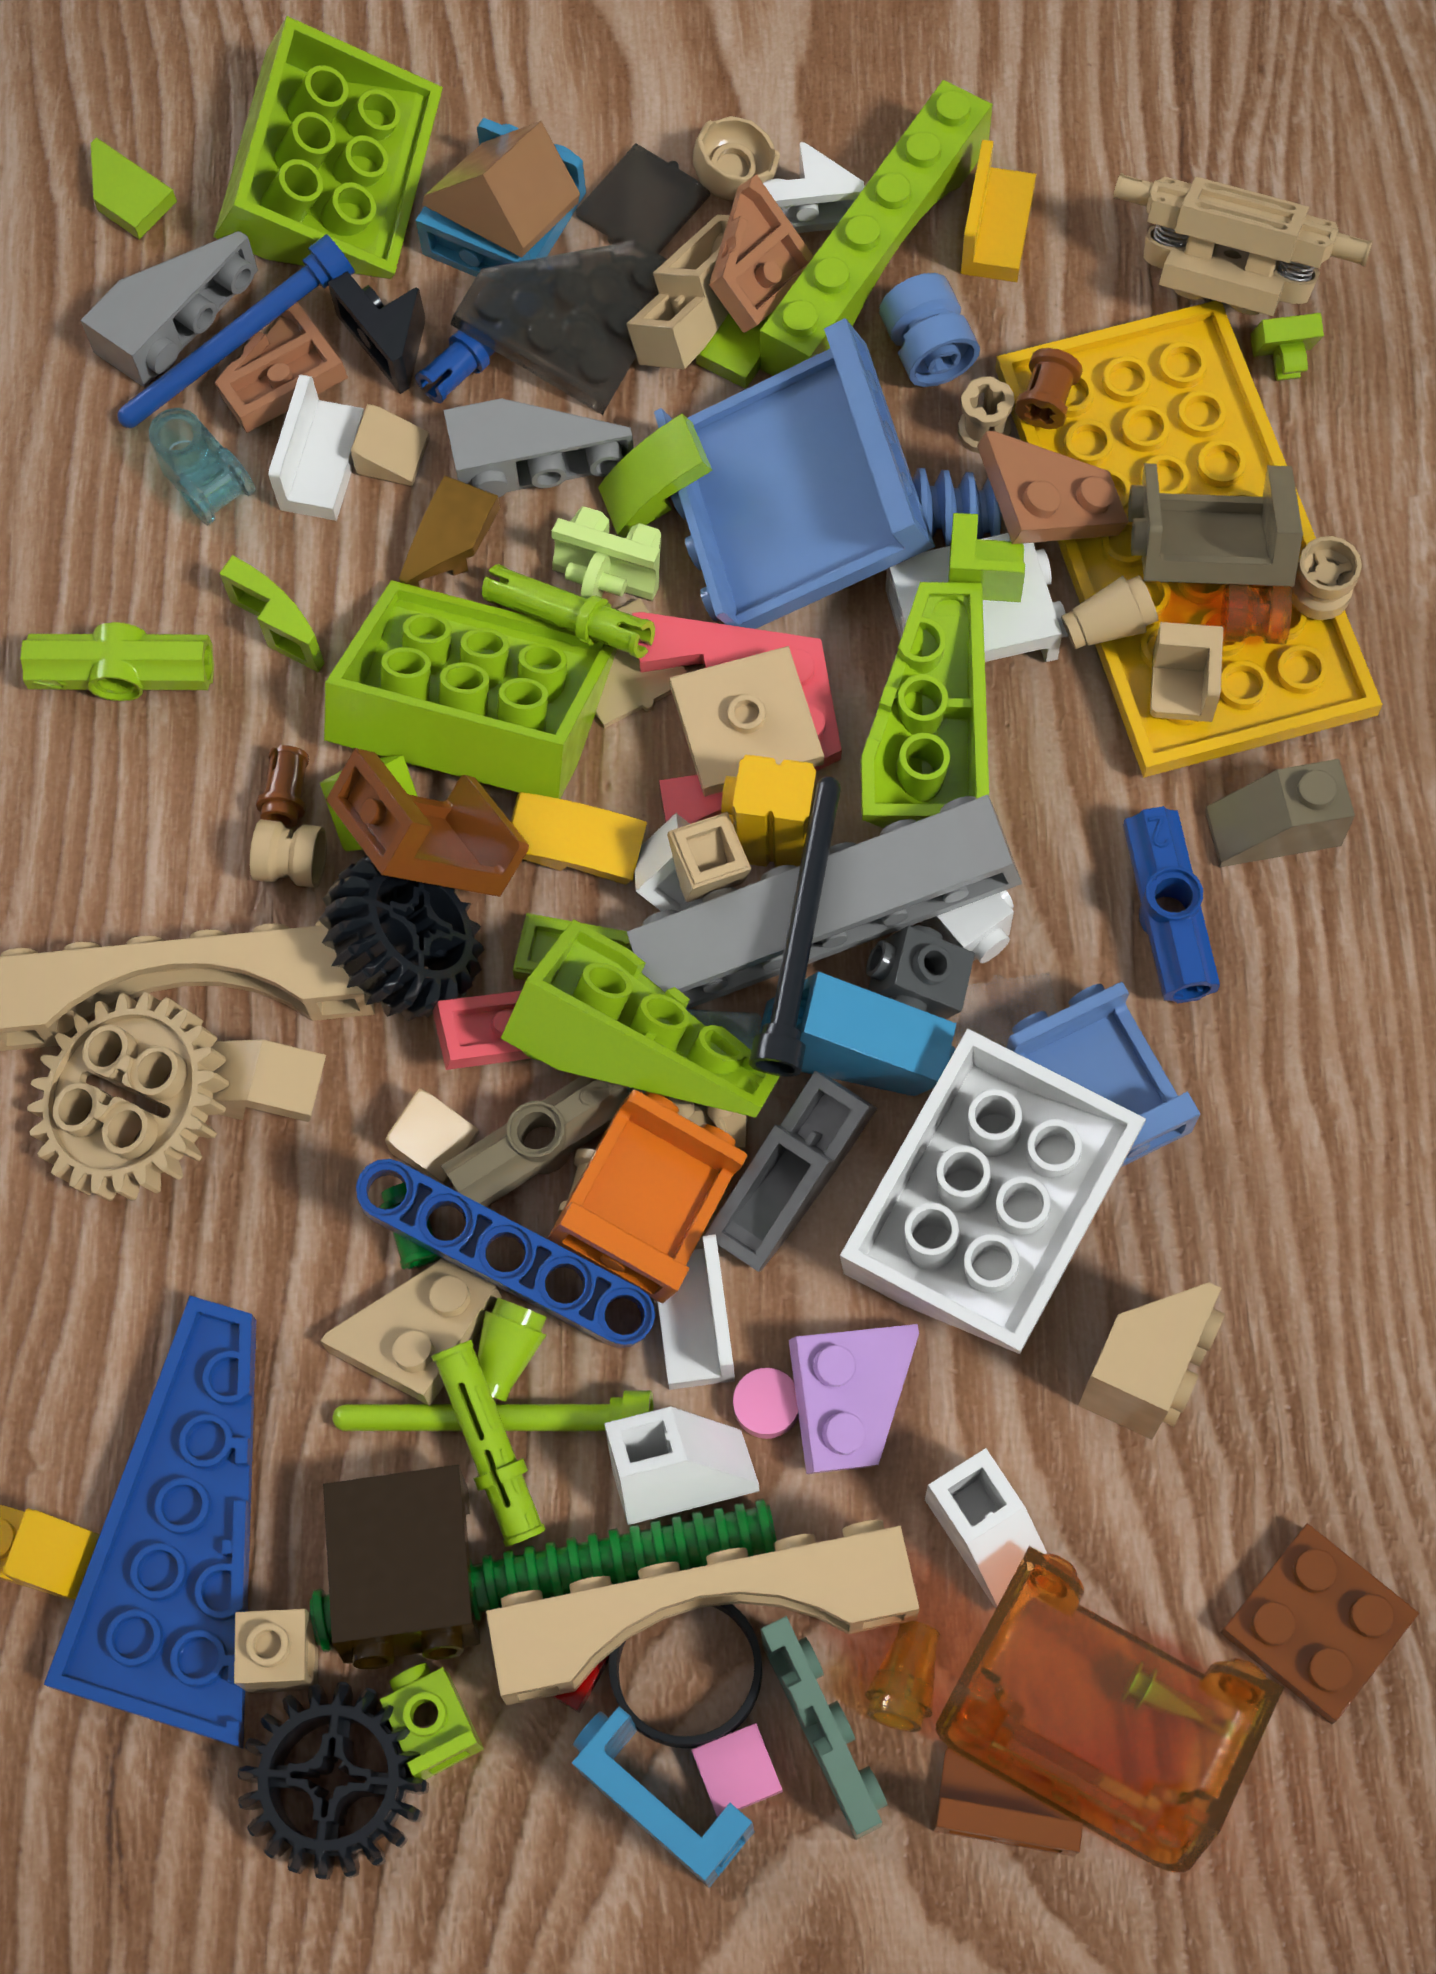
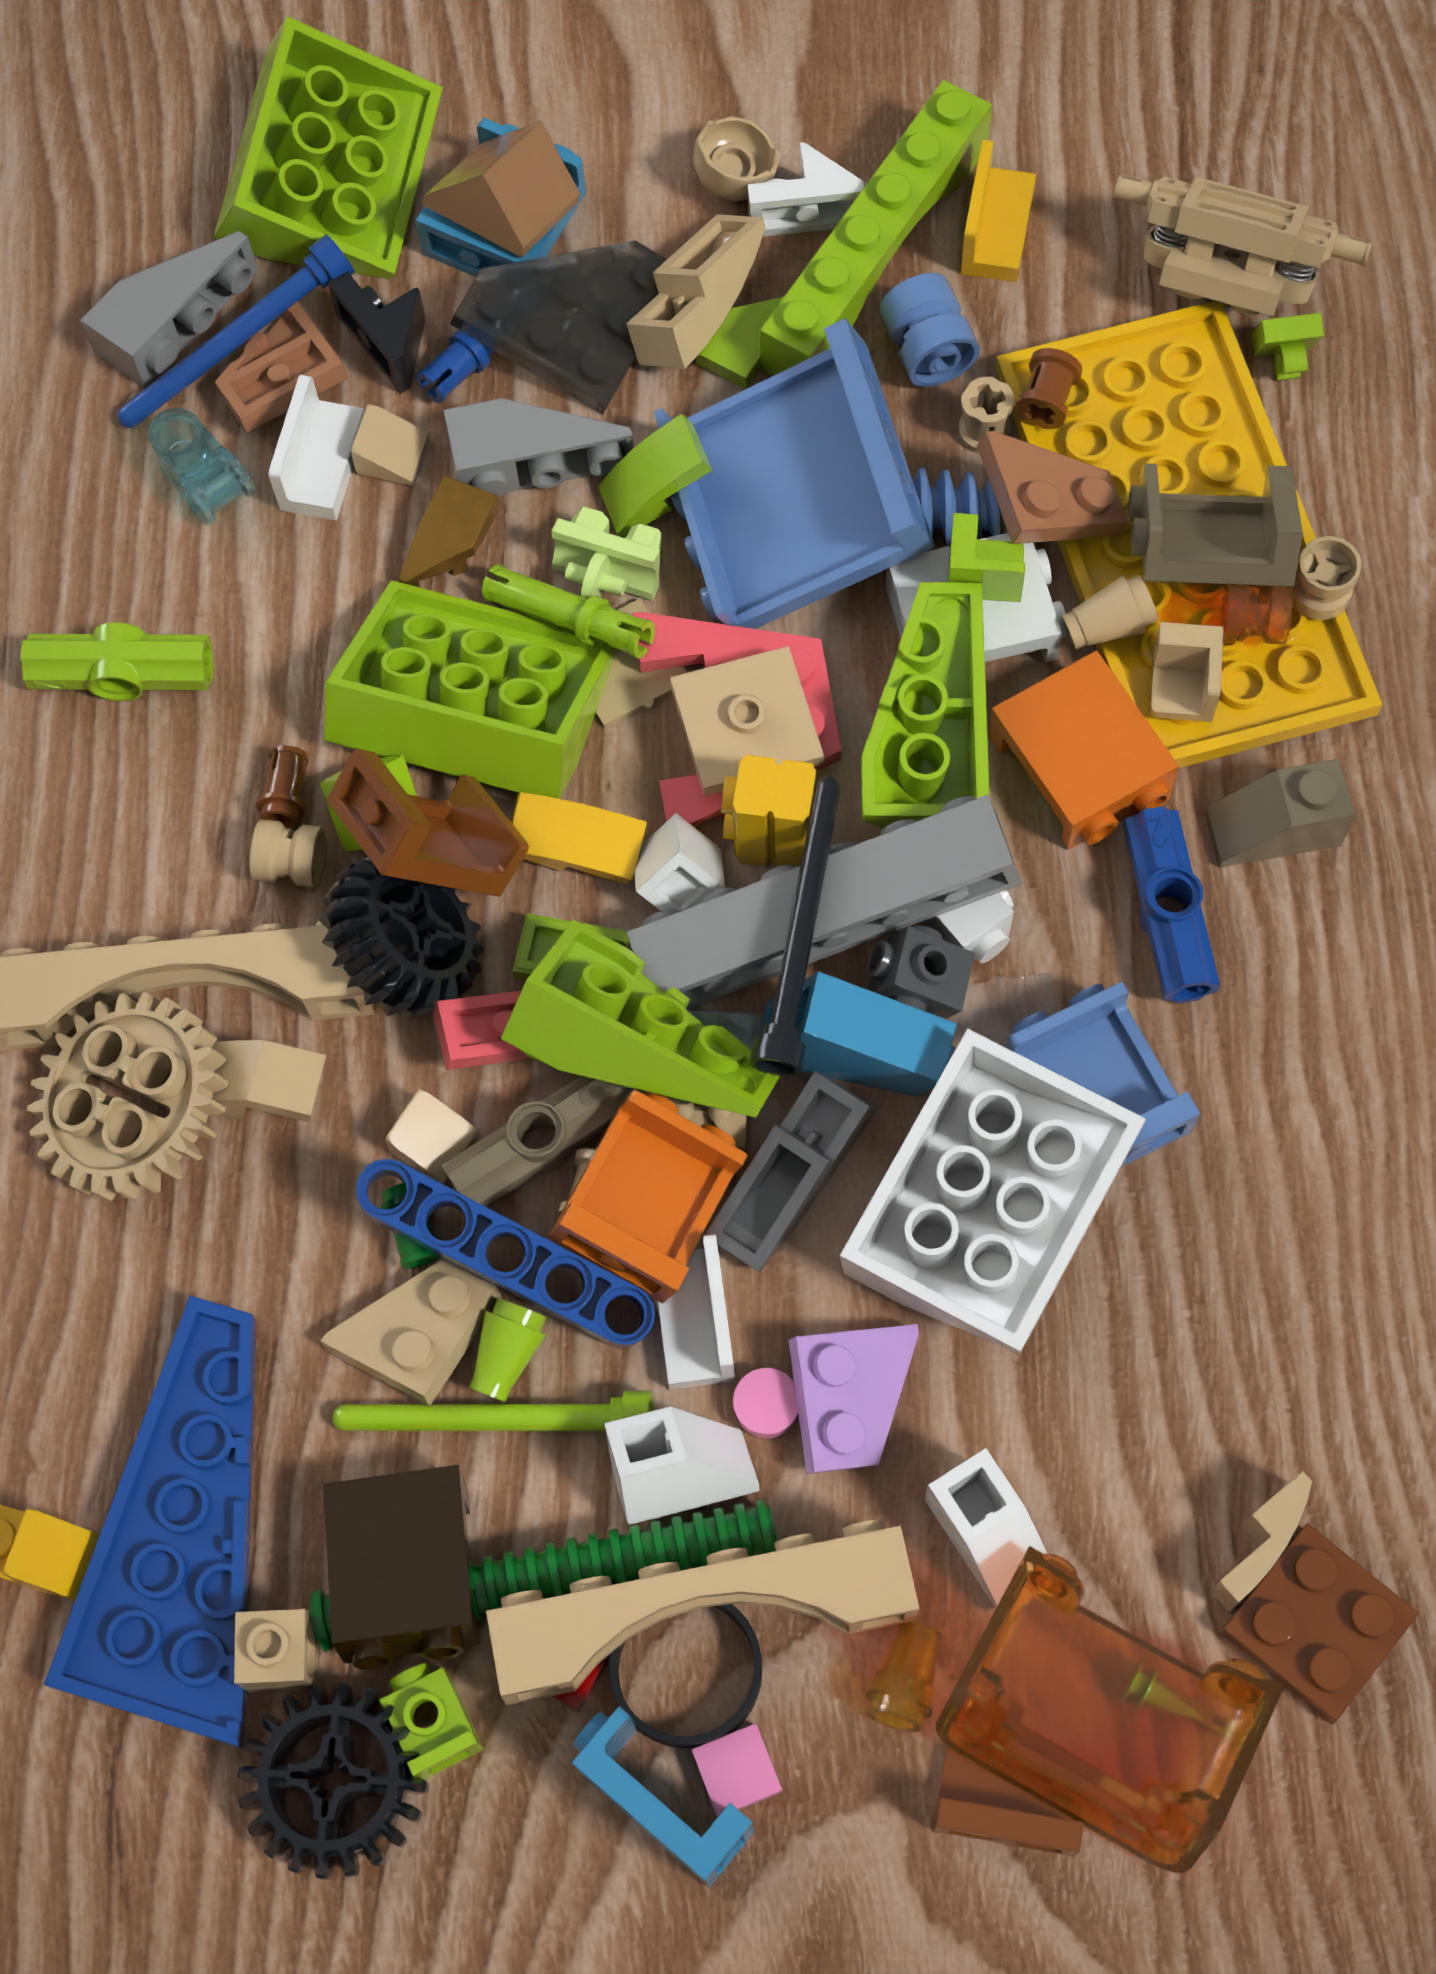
lime tile [91,137,177,240] -> none
lime slope [219,555,325,672] -> none
lime pin [431,1340,546,1547] -> none
clear smoke piece [576,143,710,263] -> none
tan slope [667,812,751,902] -> none
nougat wing [709,174,814,333] -> none
sand green wing [761,1616,888,1840] -> none
tan slope [1078,1282,1225,1439] -> none
none -> orange panel [988,650,1179,849]
none -> tan slope [1210,1471,1312,1613]

